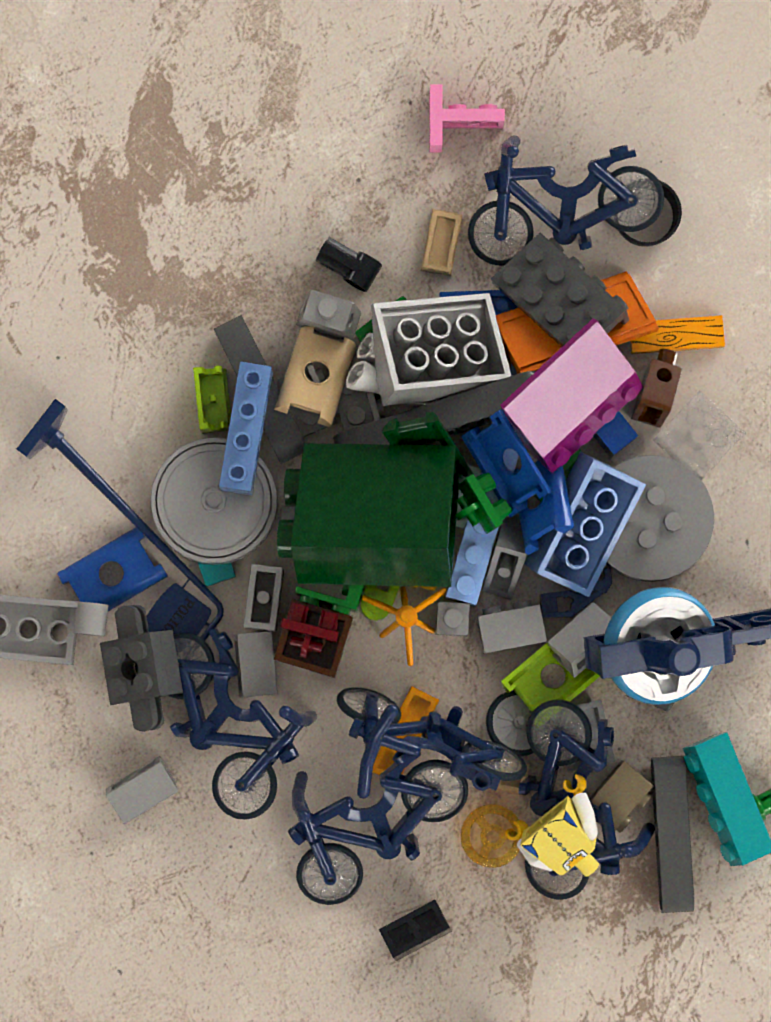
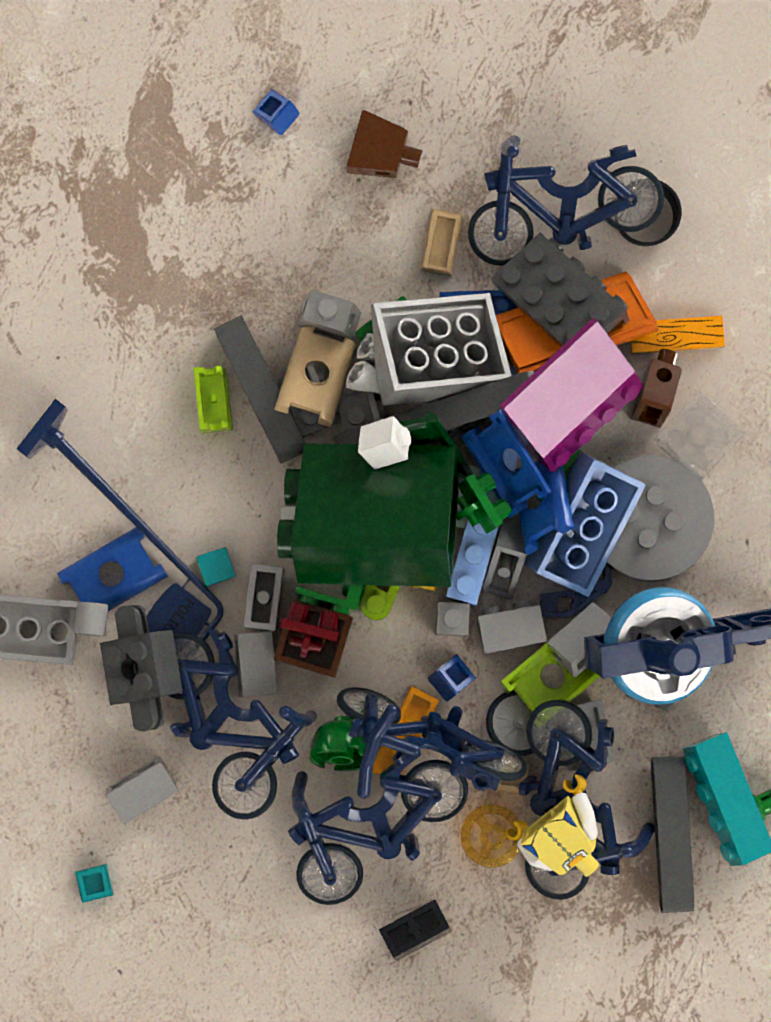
light grey brick [151,438,278,565] -> none
medium blue brick [219,362,273,496] -> none
black piece [316,237,382,292] -> none
light orange plant [362,587,447,666] -> none
bright pink bracket [429,84,505,153] -> none
dark tan brick [589,760,653,833] -> none
blue brick [593,411,638,458] -> none
none -> teal tile [75,864,114,903]
none -> blue slope [252,89,300,135]
none -> green cylinder [309,716,365,771]
none -> reddish brown torso [347,110,423,178]
none -> white brick [358,416,411,469]
none -> blue slope [428,654,476,702]

